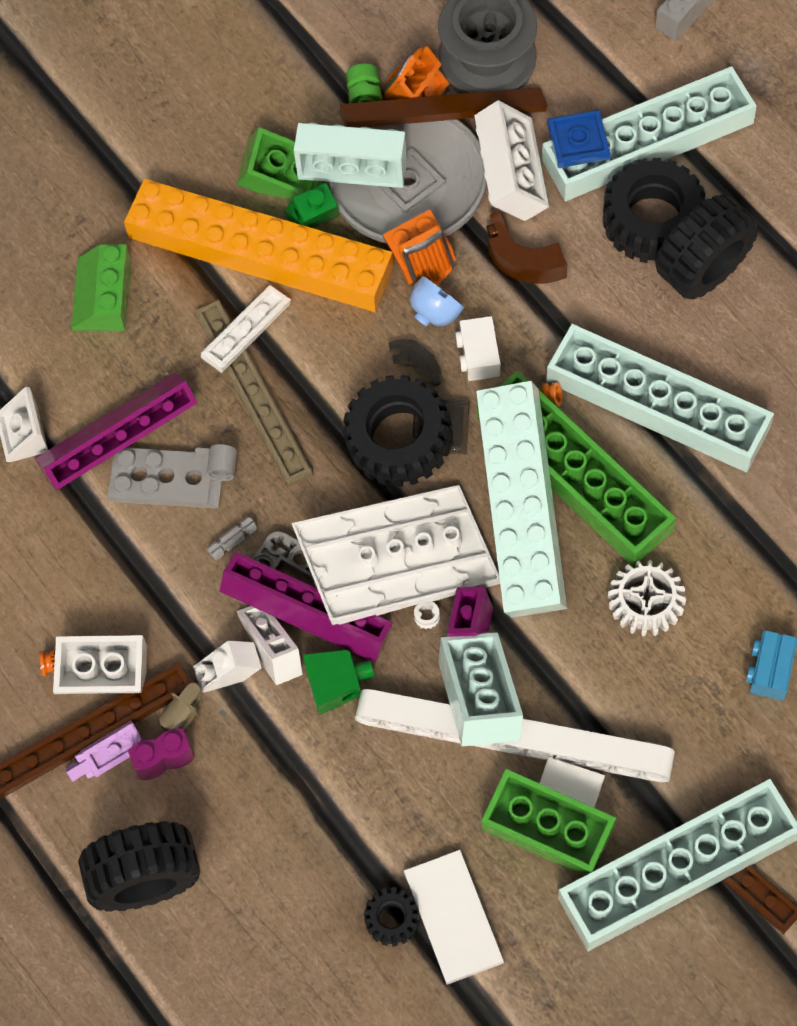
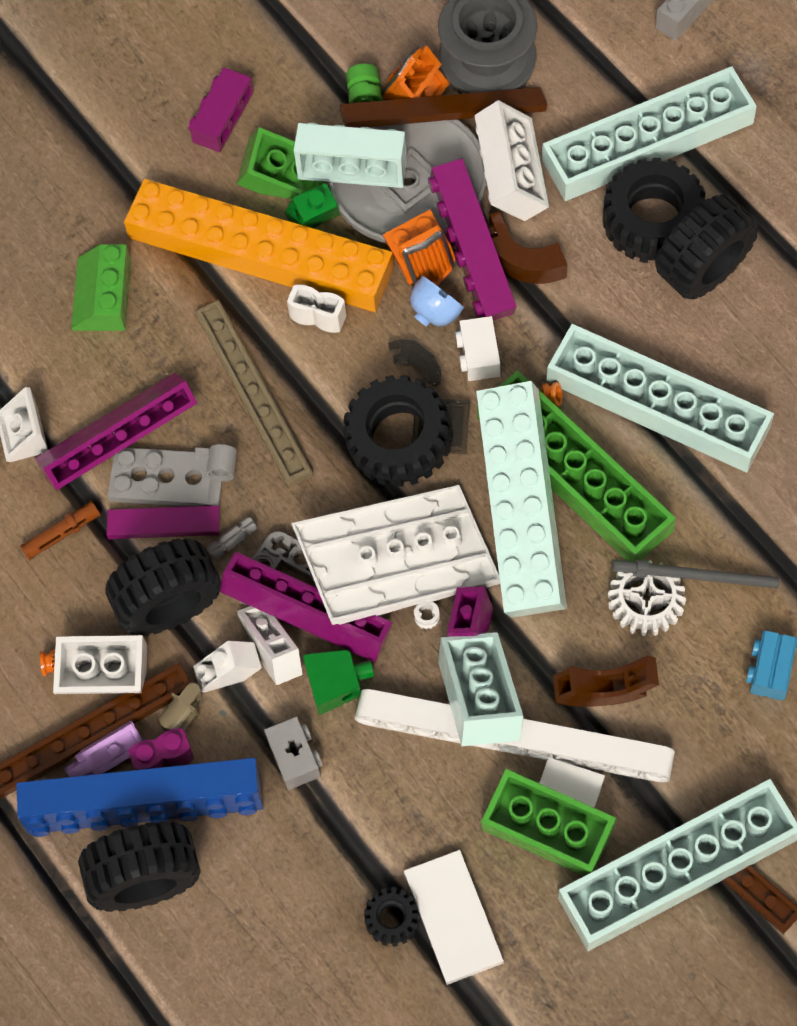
white tile [201,285,291,373] -> none
blue plate [547,110,611,168] -> none
none -> blue brick [16,758,263,837]
none -> dark orange pin [20,501,101,561]
none -> black tyre [105,538,222,636]
none -> magenta tile [107,506,220,539]
none -> magenta brick [188,67,254,152]
none -> light grey brick [264,717,323,790]
none -> white brick [287,285,346,333]
none -> magenta brick [428,158,517,321]
none -> reddish brown arch [553,656,659,707]
none -> dark grey bar [611,559,779,588]

